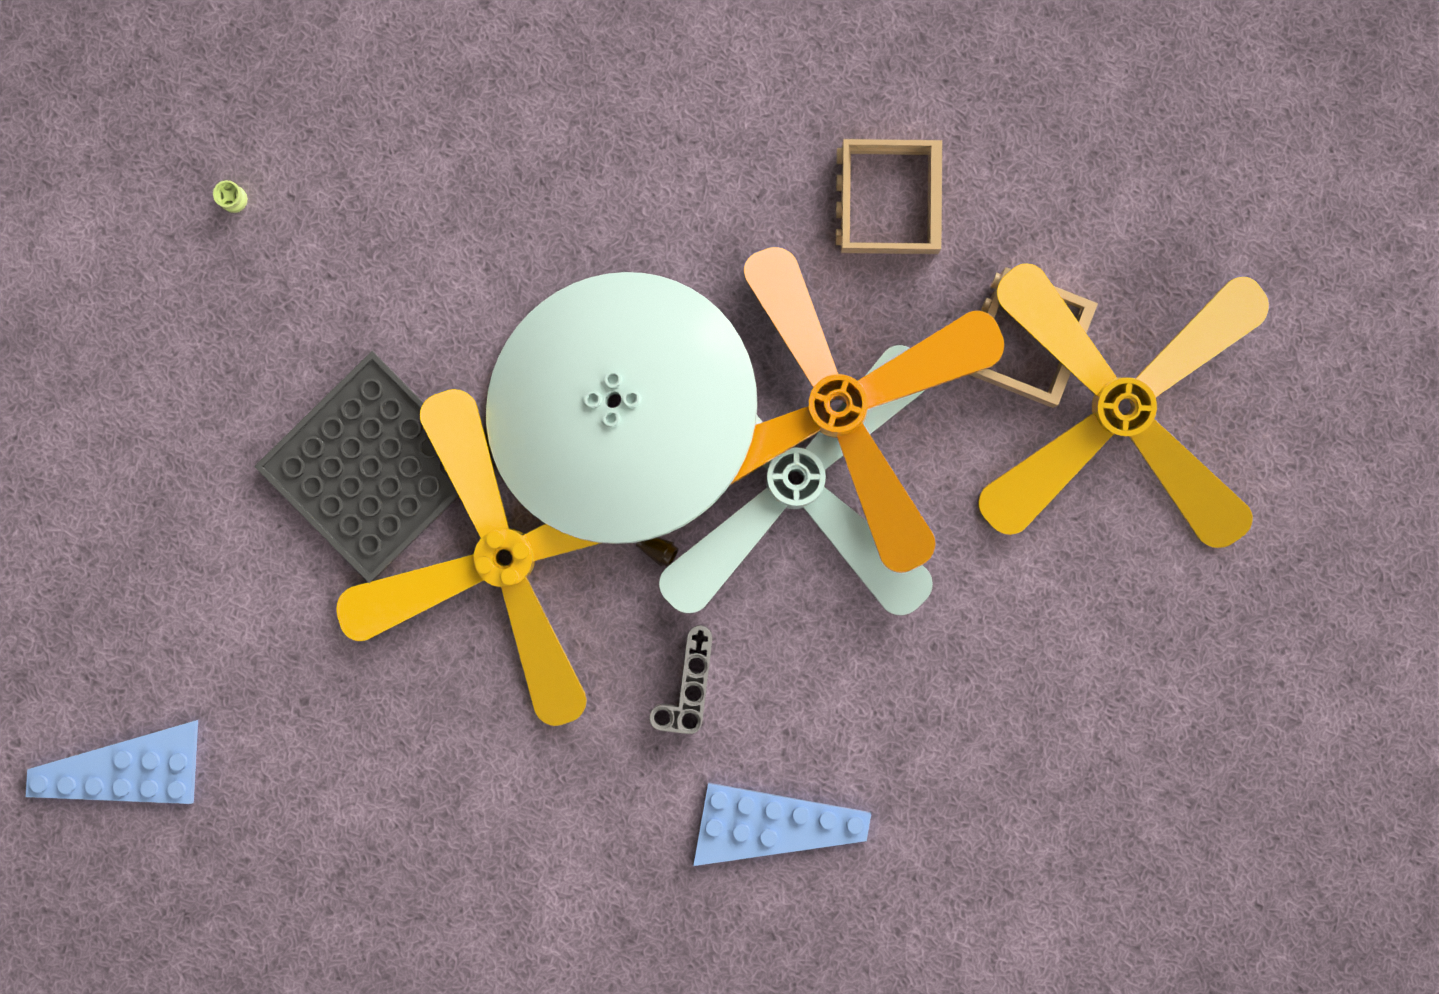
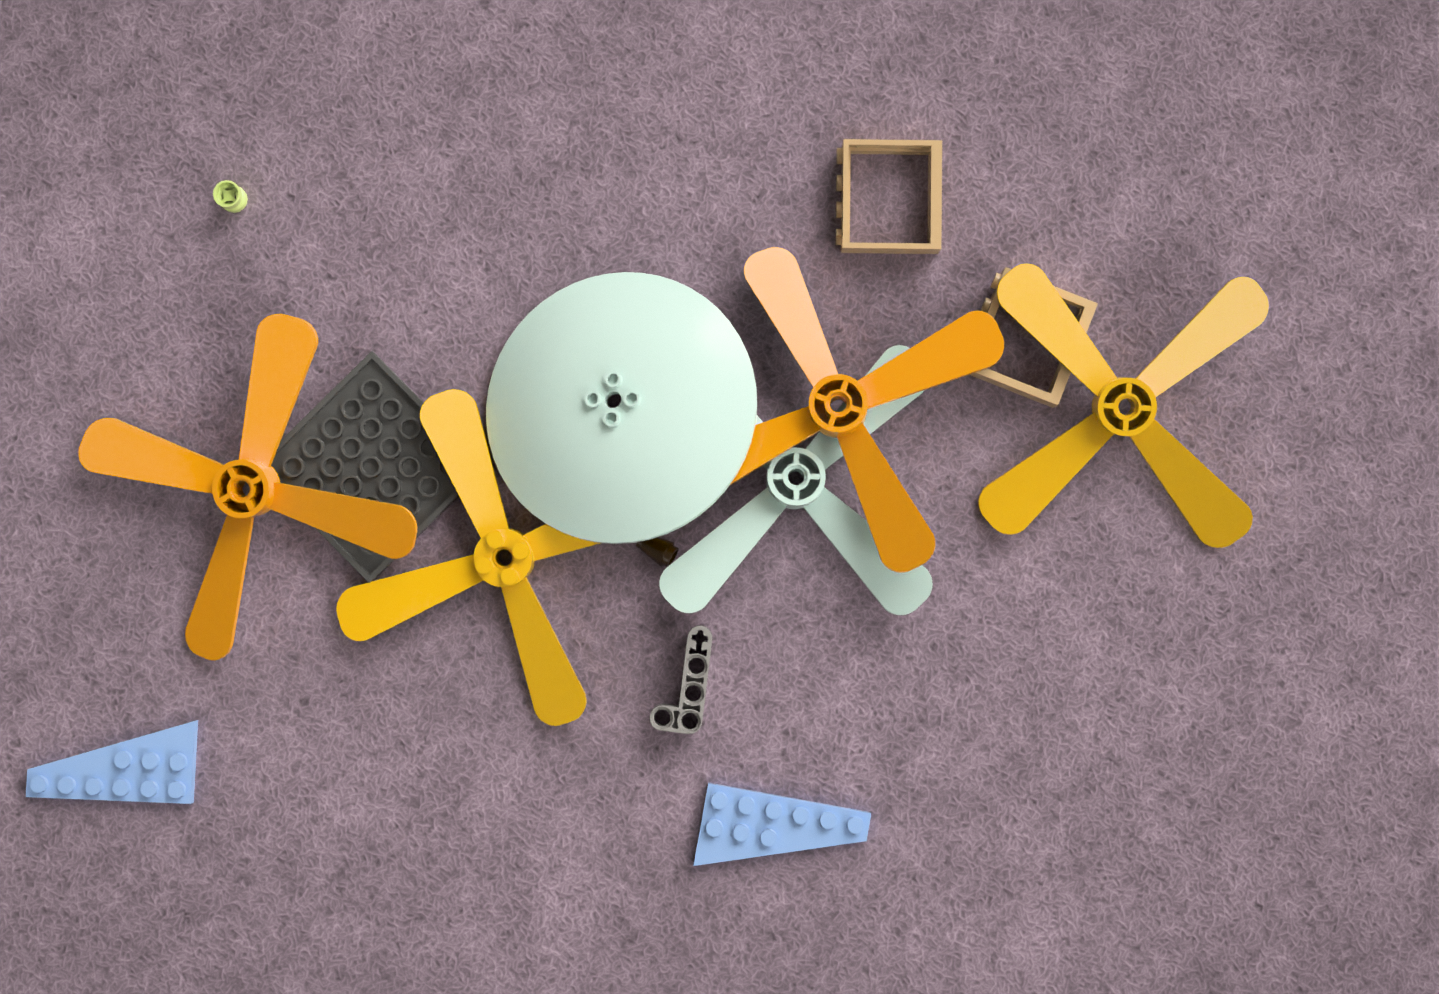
none -> light orange piece [78,314,417,660]

